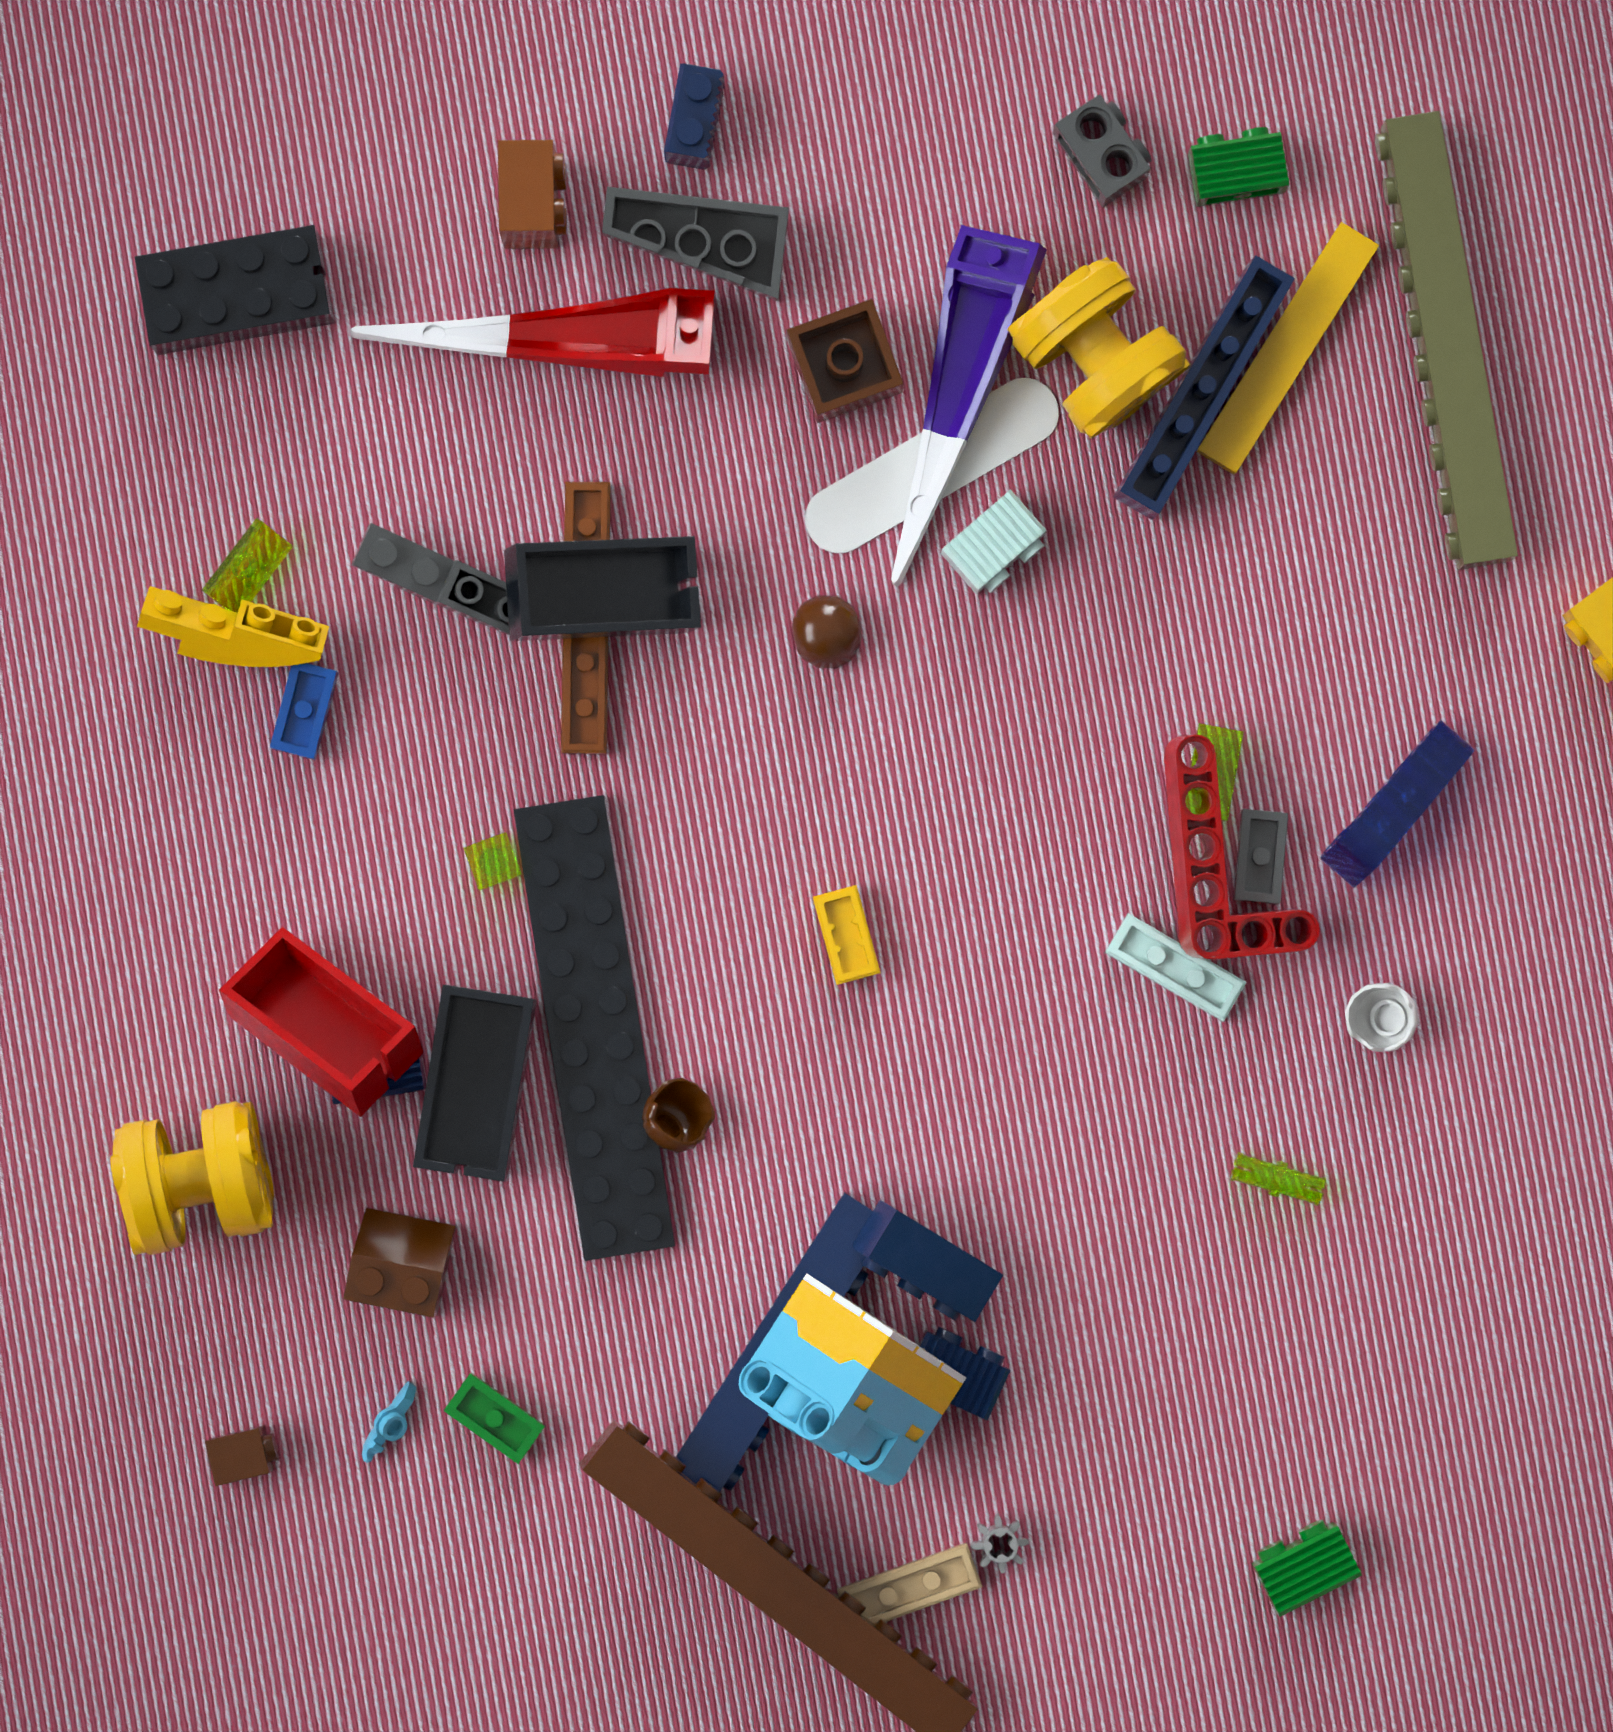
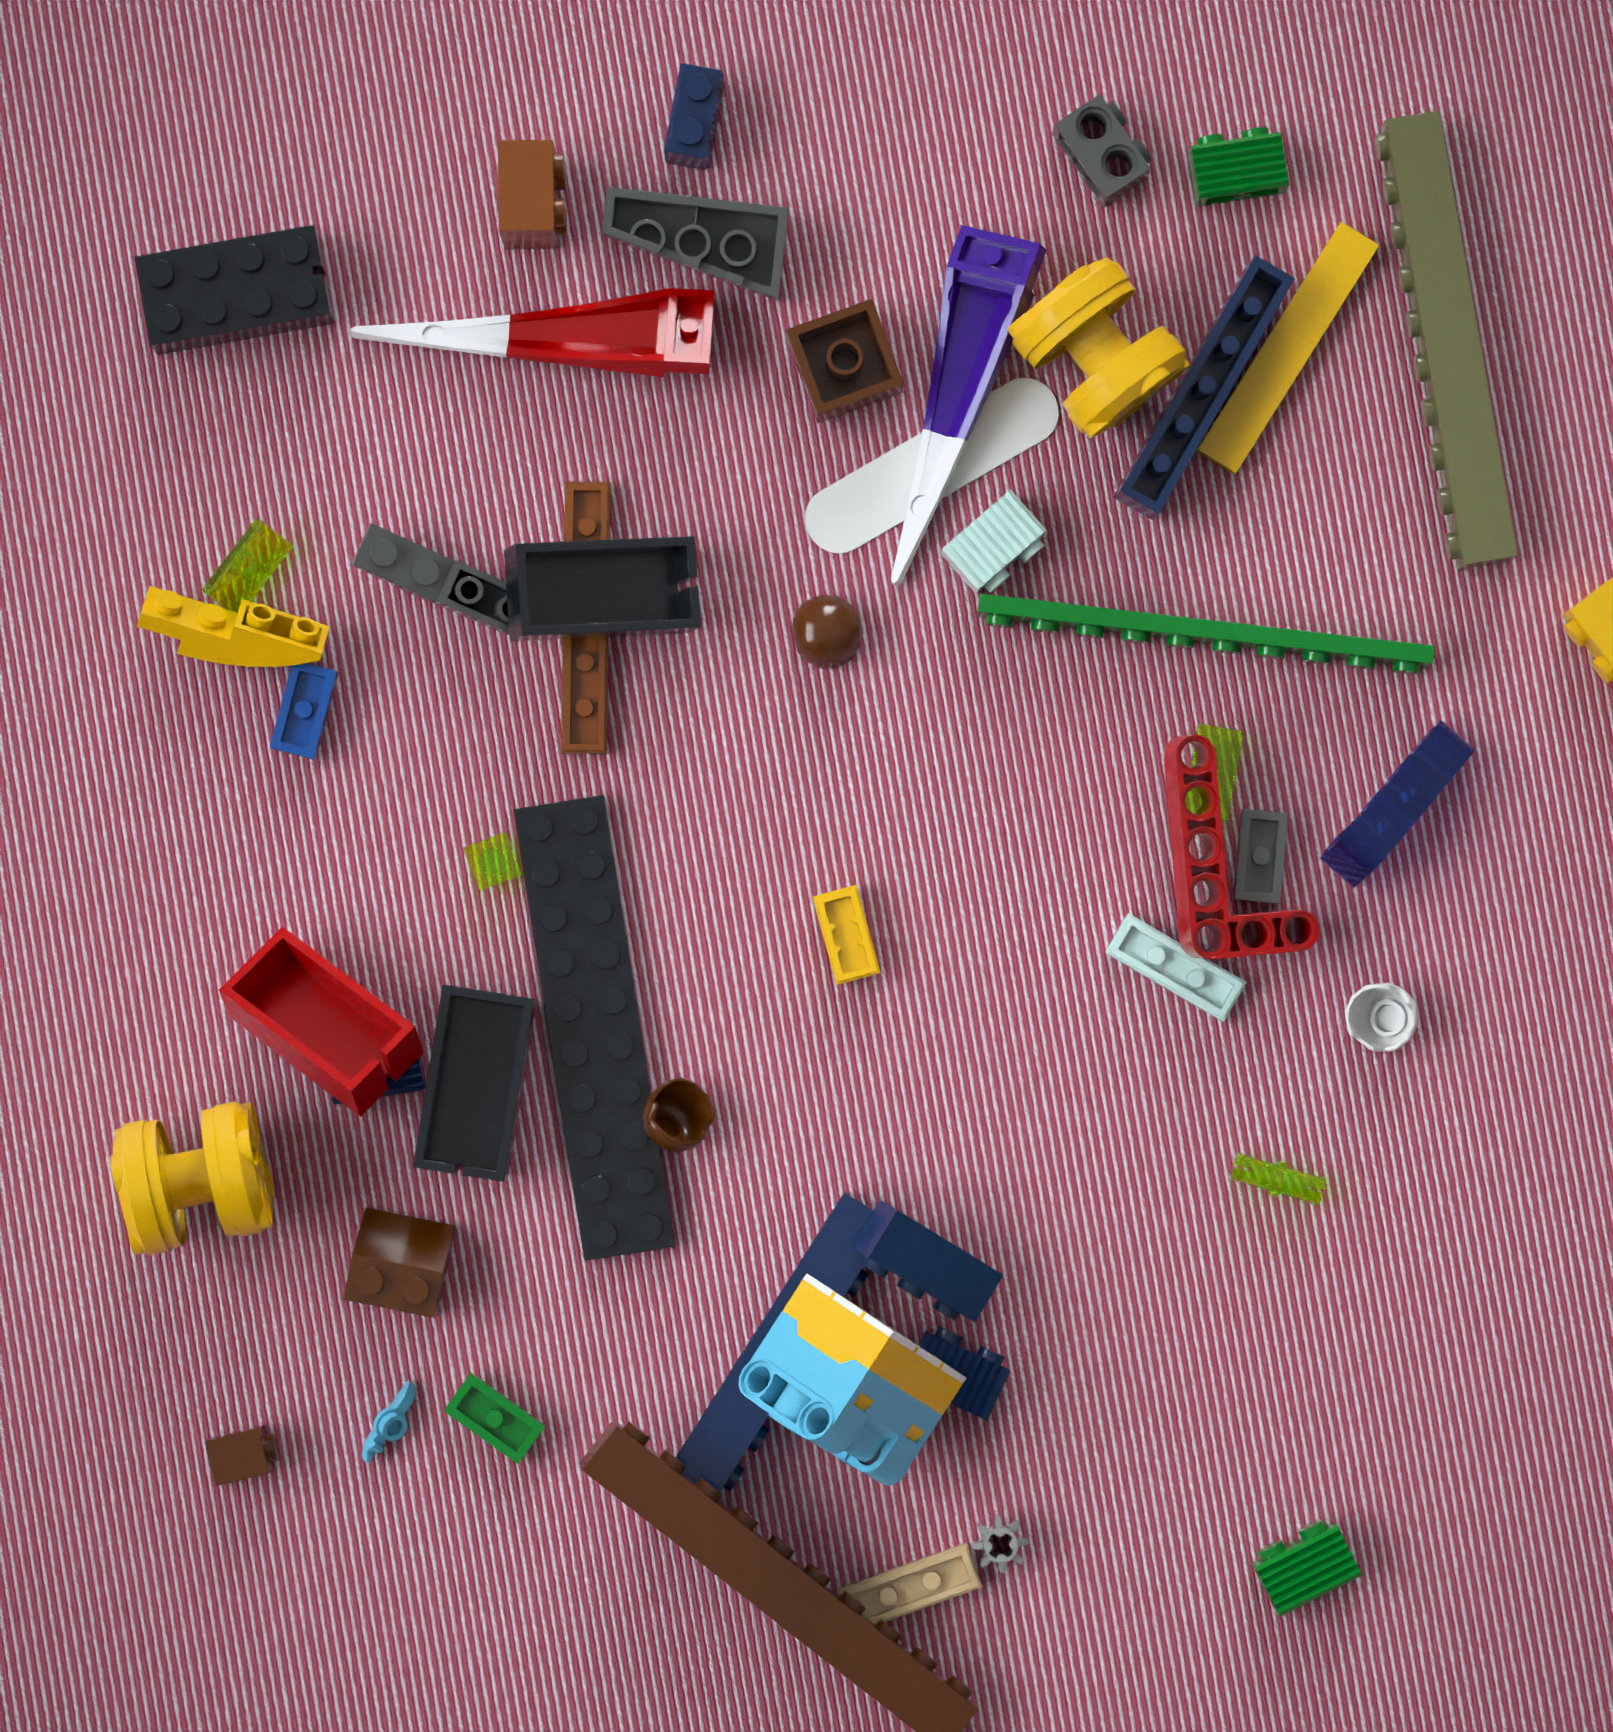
none -> green plate [977,594,1435,674]

